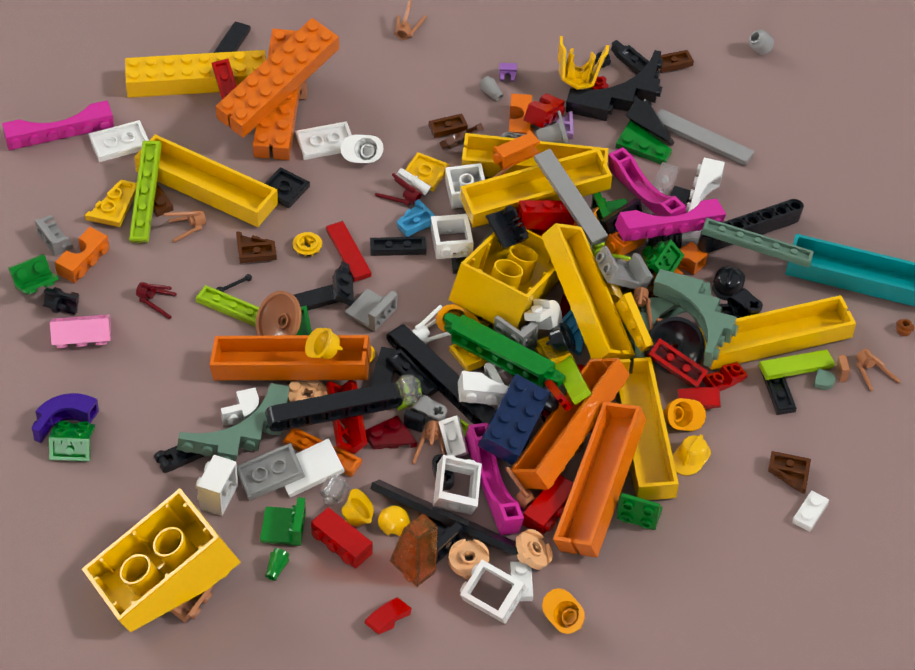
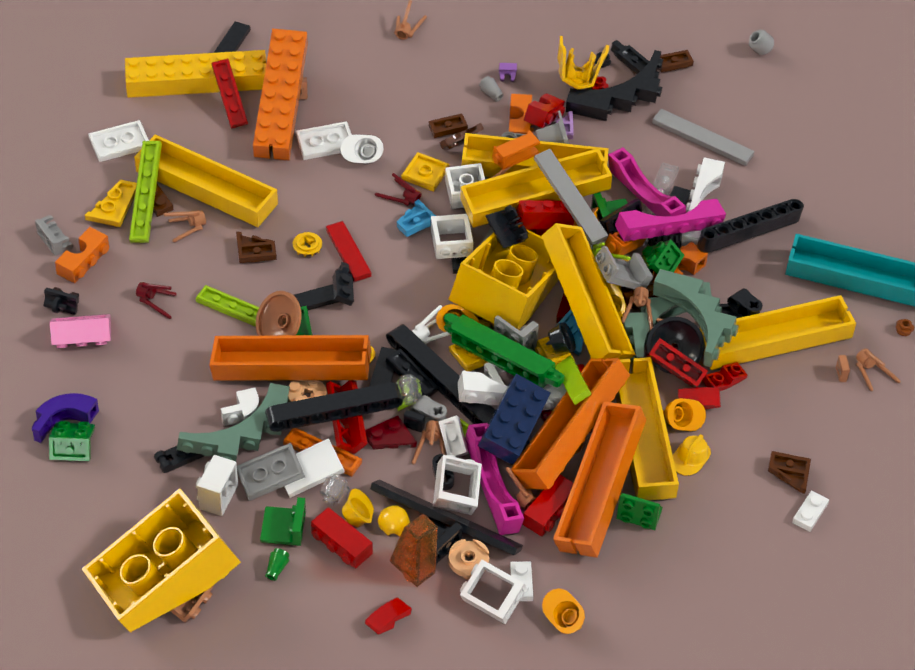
dark pink arch [2,100,114,150] -> none
green bracket [8,254,59,294] -> none
orange piece [215,18,339,138] -> none
black hinge [216,274,252,292] -> none
black plate [264,167,310,208] -> none
yellow piece [305,328,343,359] -> none
light grey bracket [345,289,398,332] -> none
black tile [370,237,426,256] -> none
white axle [396,168,431,196] -> none
light nougat plate [516,529,553,570] -> none
white brick [524,299,563,330] -> none
black hinge [543,395,559,412] -> none
red tile [545,379,572,412] -> none
yellow wing [615,292,654,353] -> none
green wing [616,121,672,166] -> none
black slope [626,98,675,145] -> none
sand green tile [701,218,814,268] -> none
black piece [712,266,745,300] -> none
lime tile [758,349,835,380] -> none
black tile [760,370,797,415] -> none
sand green tile [814,369,836,390] -> none

